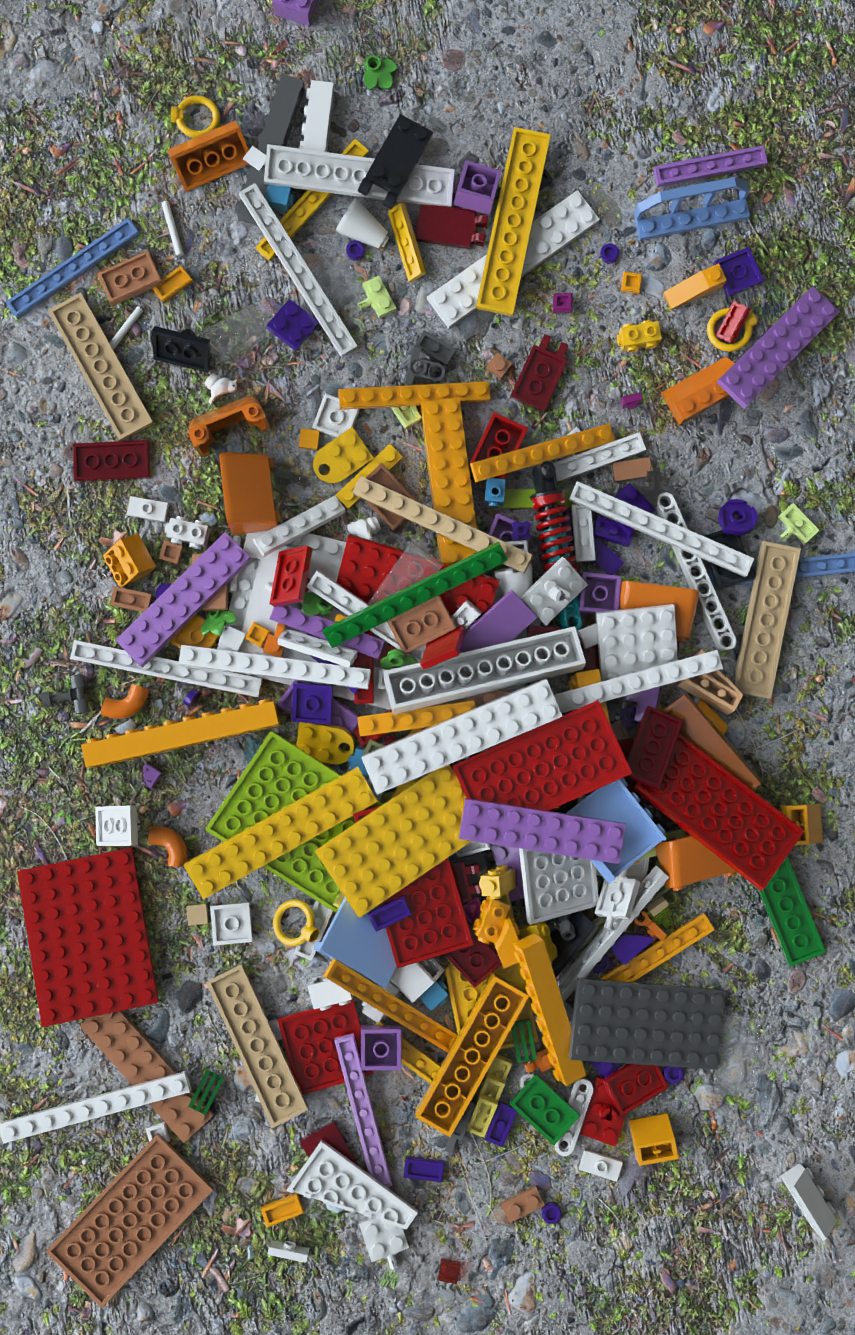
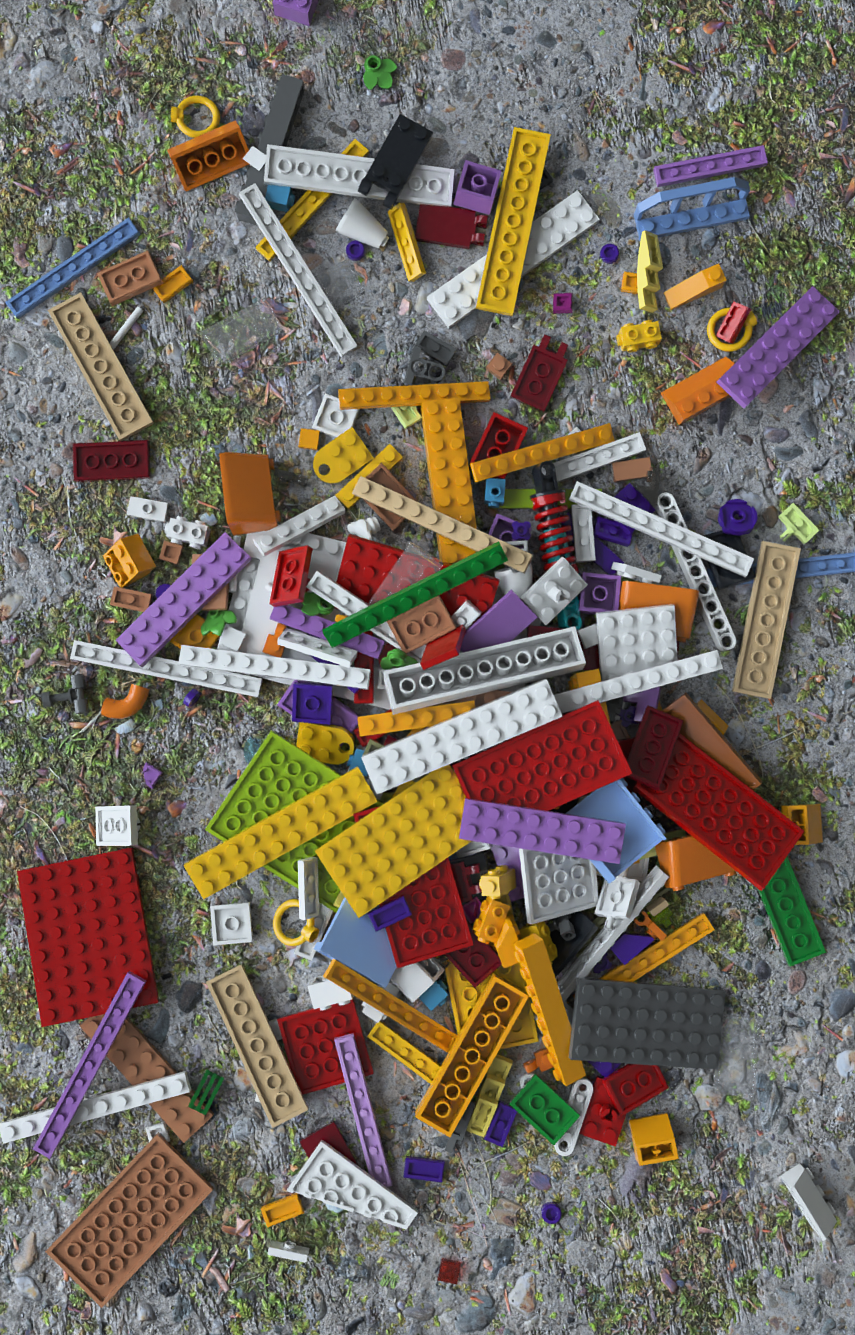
light orange brick [81,699,282,768] -> none
orange cylinder [148,825,188,867] -> none
black plate [152,326,210,373] -> none
white bar [162,201,184,257] -> none
tan tile [186,903,209,926] -> none
orange windscreen [189,396,271,458] -> none
white animal [204,373,238,405] -> none
light orange tile [245,622,271,648] -> none
dark purple plate [266,299,319,351] -> none
white brick [300,80,335,152] -> none
yellowish green plate [357,276,396,318] -> none
white plate [359,1217,409,1269] -> none
medium lavender brick [361,1025,401,1070] -> none
nougat plate [501,1185,545,1223] -> none
green tile [511,1019,537,1063] -> none
white plate [579,1149,623,1182] -> none
magenta tile [620,393,643,409] -> none
dark purple tile [663,1066,684,1084] -> none
light nougat wedge [678,649,743,715] -> none
dark purple plate [713,247,764,297] -> none
none -> medium lavender plate [33,971,146,1159]
none -> white plate [298,857,319,920]
none -> white plate [611,562,662,584]
none -> light yellow slope [637,230,663,313]

